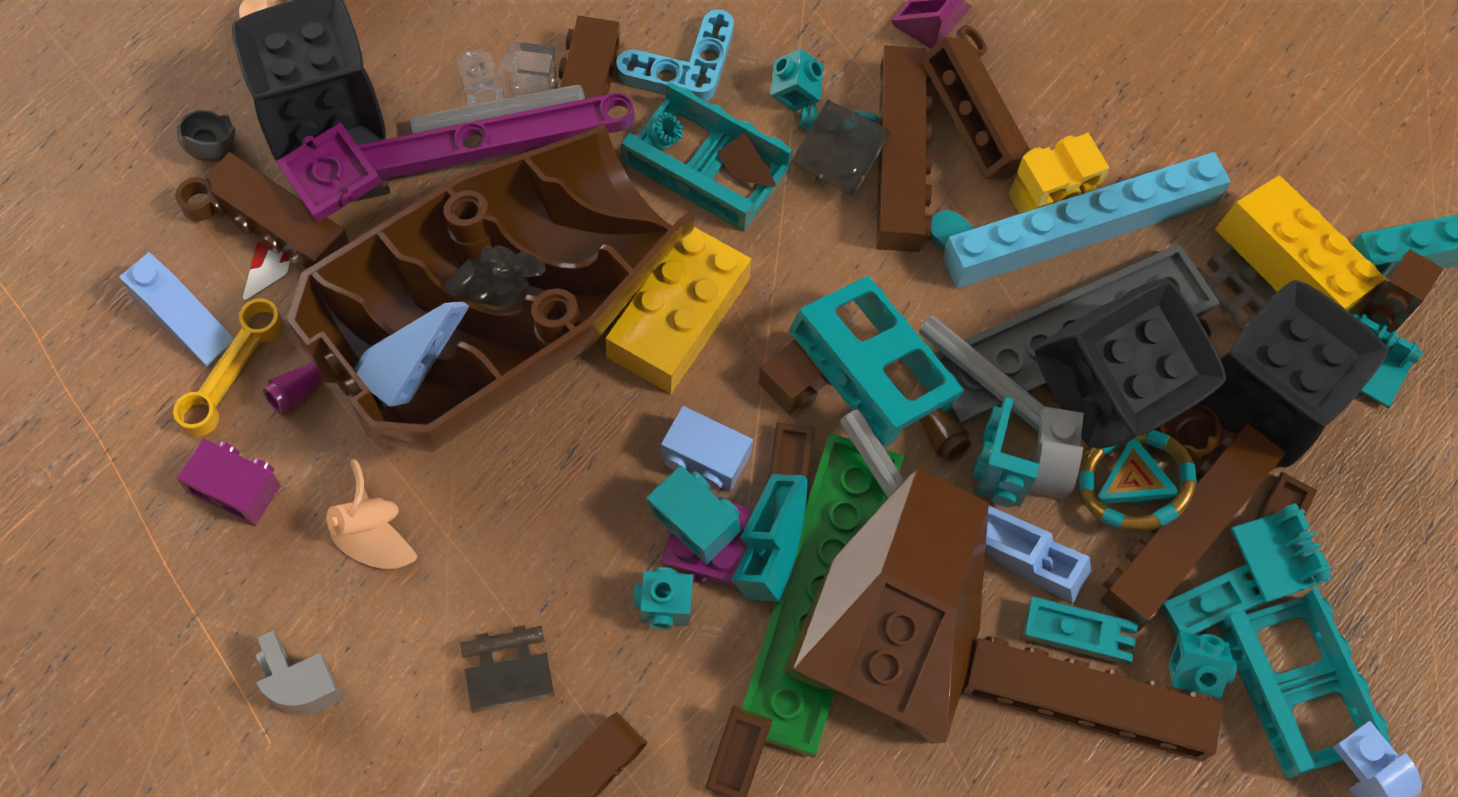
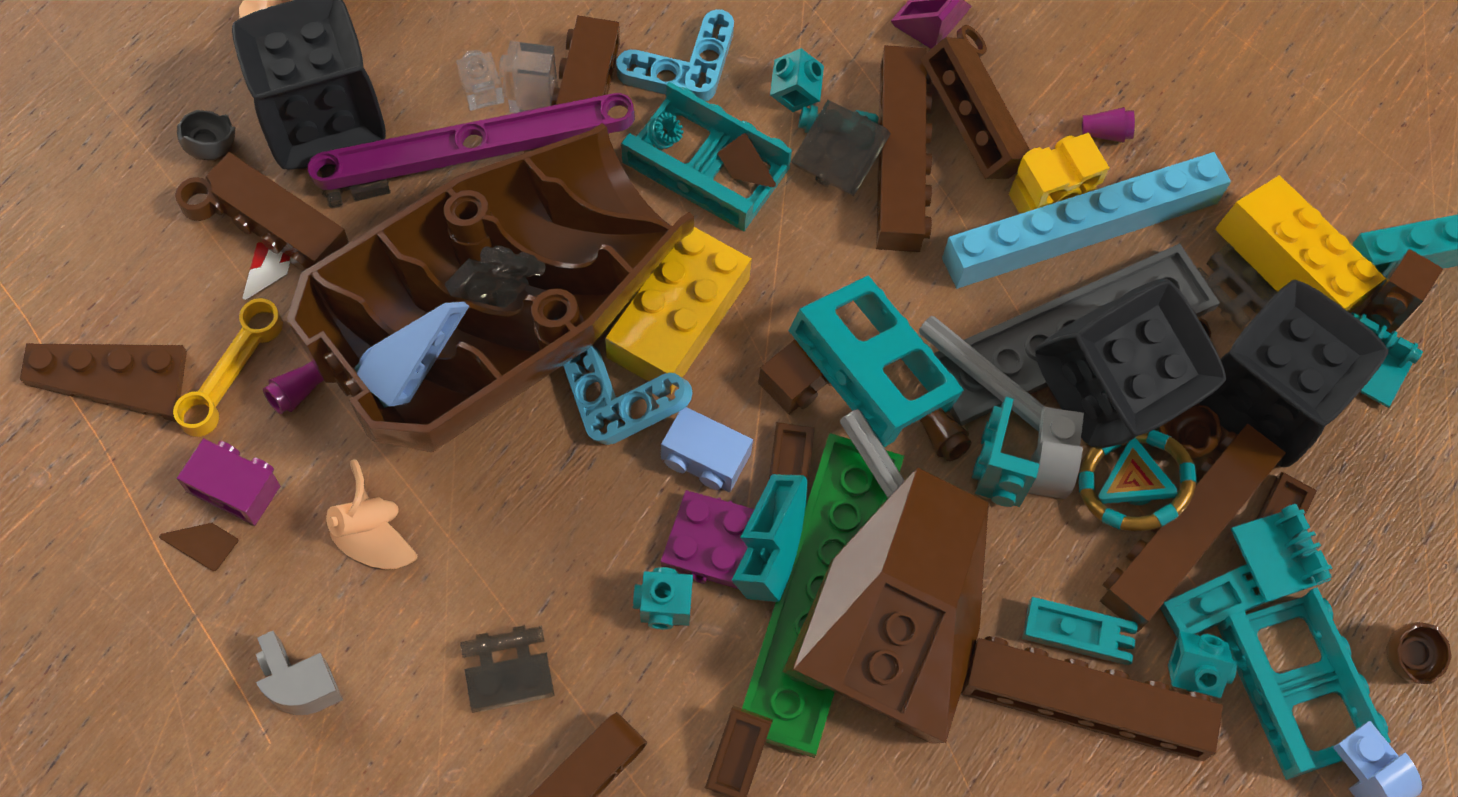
light blue slope [119,252,234,368] -> none
magenta plate [276,122,382,223] -> none
light grey axle [410,85,585,134] -> none
teal brick [646,465,741,565] -> none
teal tile [930,210,974,252] -> none
light blue slope [985,506,1091,604] -> none
none -> reddish brown wing [20,343,187,422]
none -> reddish brown sticker [159,523,239,571]
none -> medium azure beam [563,345,693,445]
none -> magenta cone [1082,107,1135,143]
none -> reddish brown hair [1386,622,1452,684]

